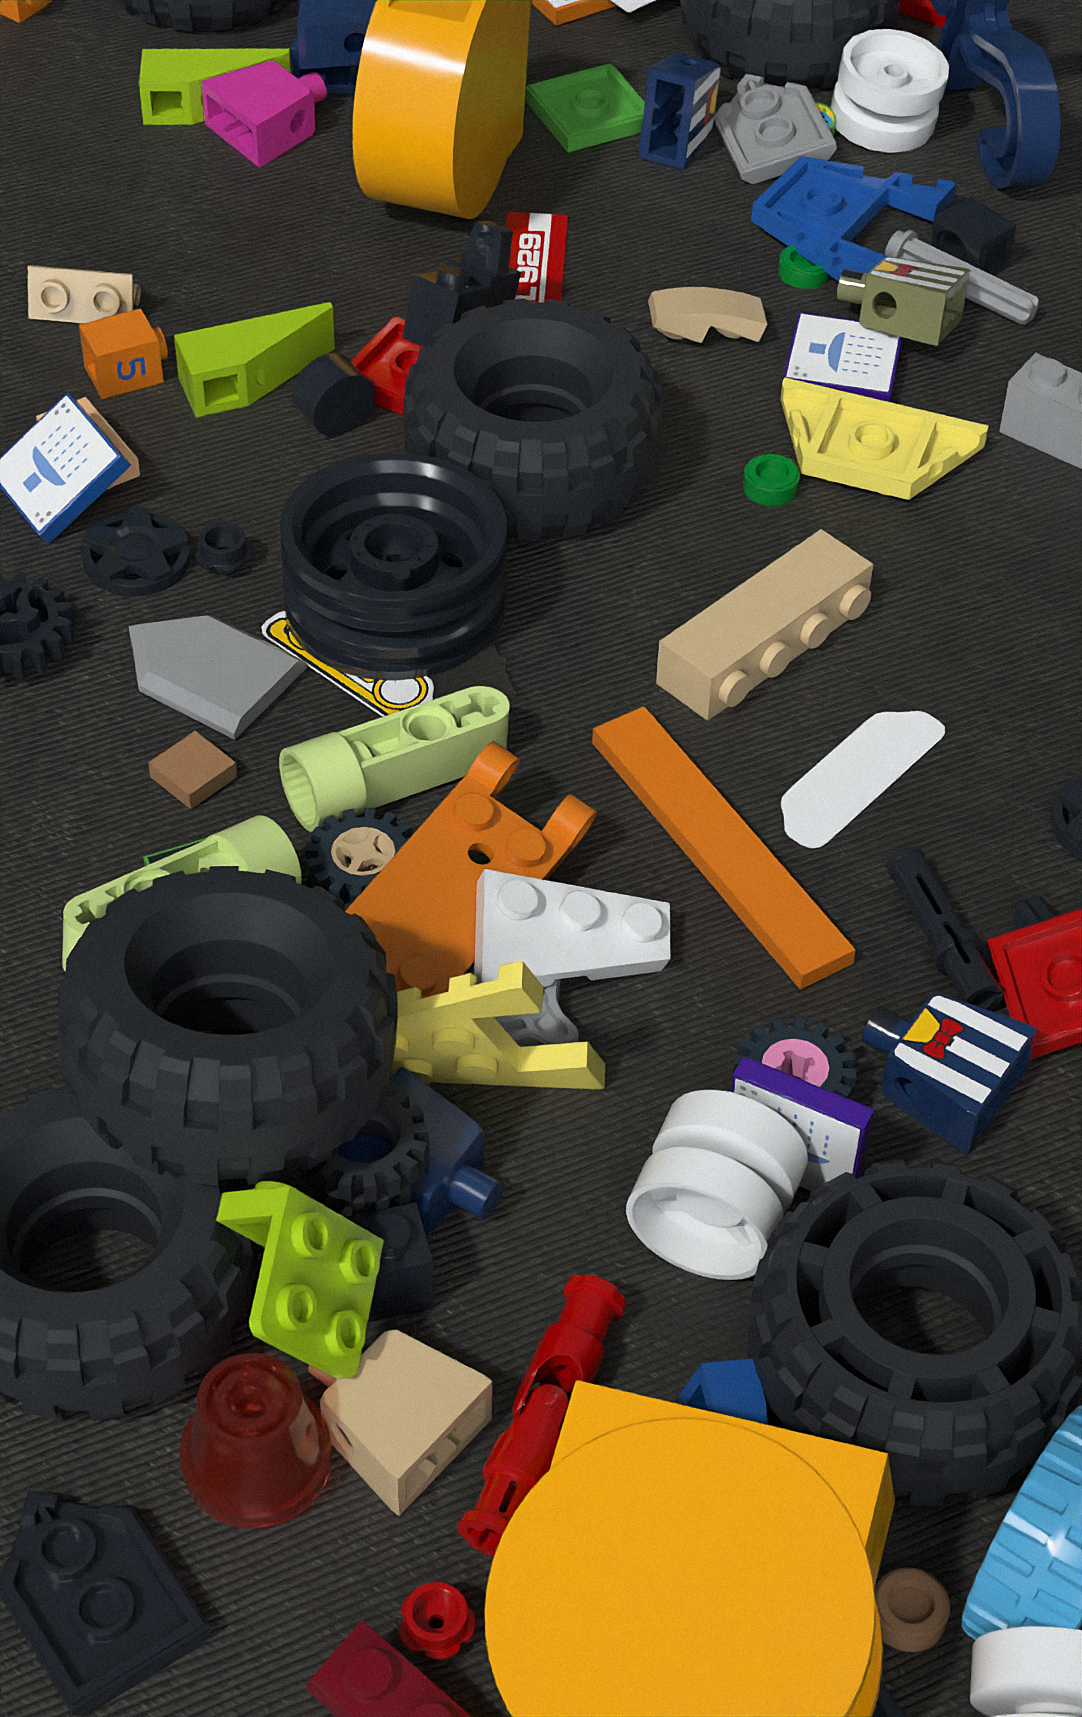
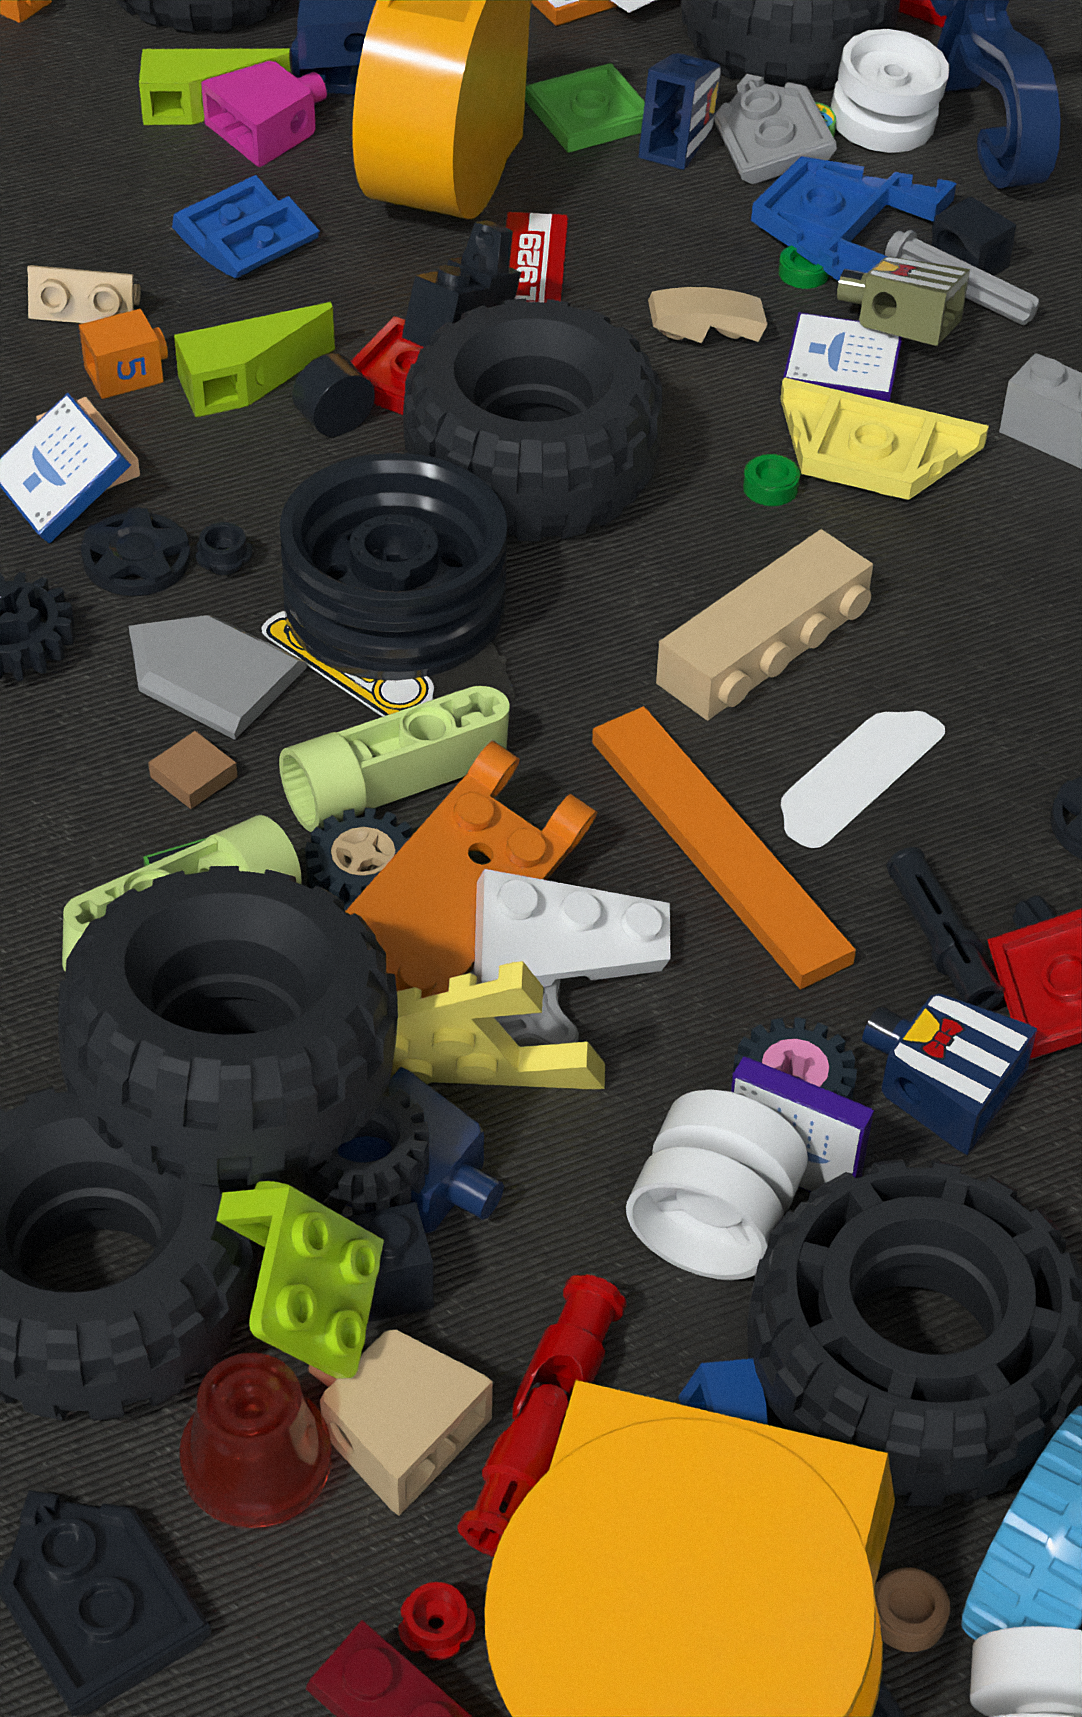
none -> blue slope [172,175,320,278]

